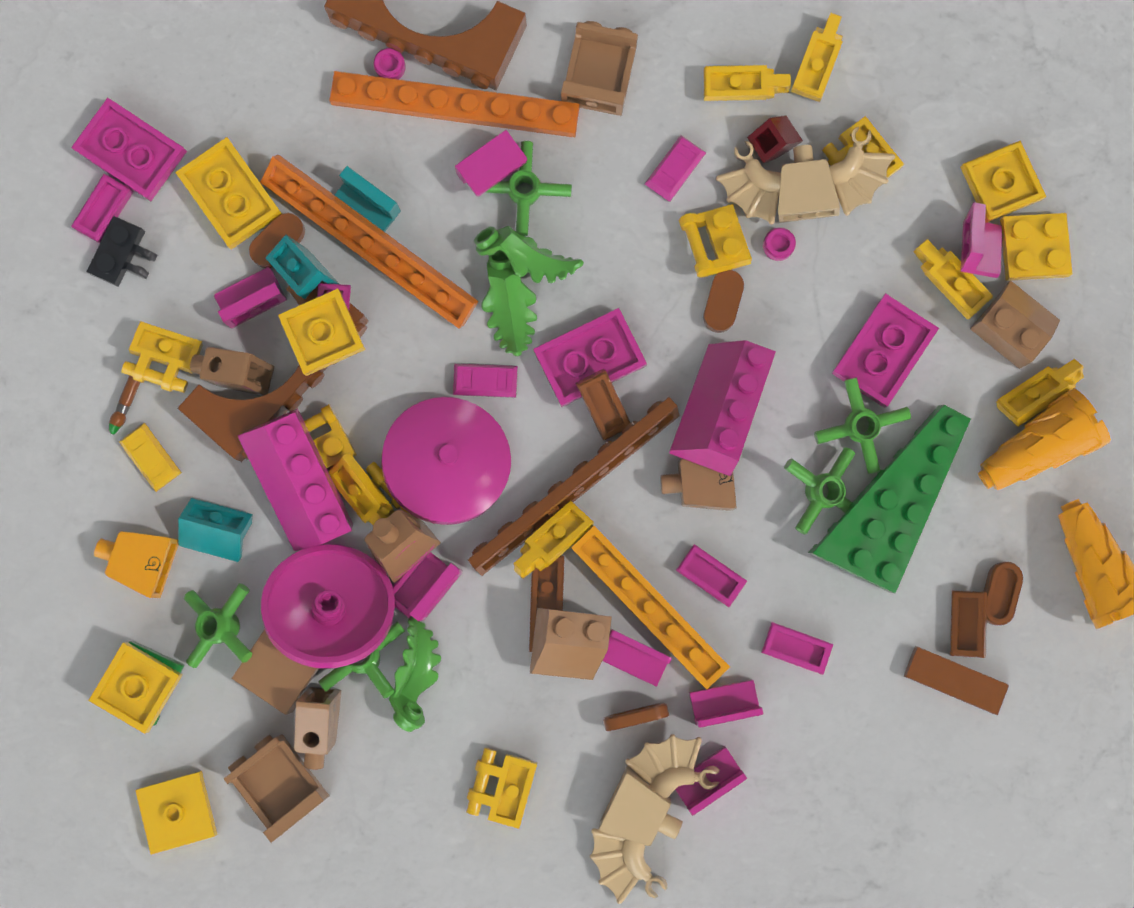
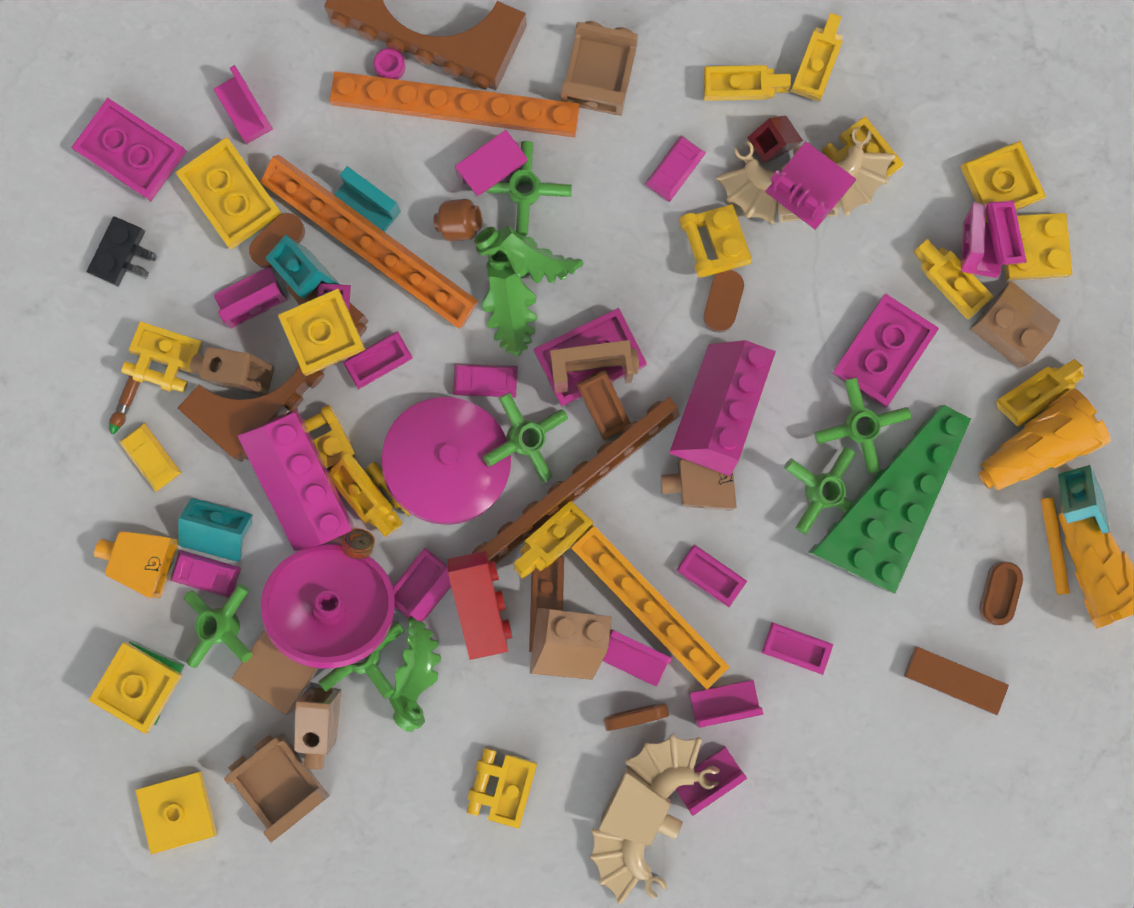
dark pink tile [71,174,134,243] -> none
medium nougat torso [364,509,441,583] -> none
dark pink tile [763,228,796,261] -> none
dark orange tile [950,590,987,658] -> none
none -> dark pink tile [170,550,241,598]
none -> dark pink panel [214,65,273,145]
none -> tile [341,528,375,559]
none -> dark pink tile [343,331,413,390]
none -> dark orange head [434,199,483,242]
none -> brick [448,551,513,660]
none -> bright green bar [483,392,568,483]
none -> medium nougat panel [550,340,639,393]
none -> dark pink hinge [765,141,857,230]
none -> dark pink tile [986,201,1027,265]
none -> light orange piece [1040,497,1070,595]
none -> teal panel [1058,465,1110,534]

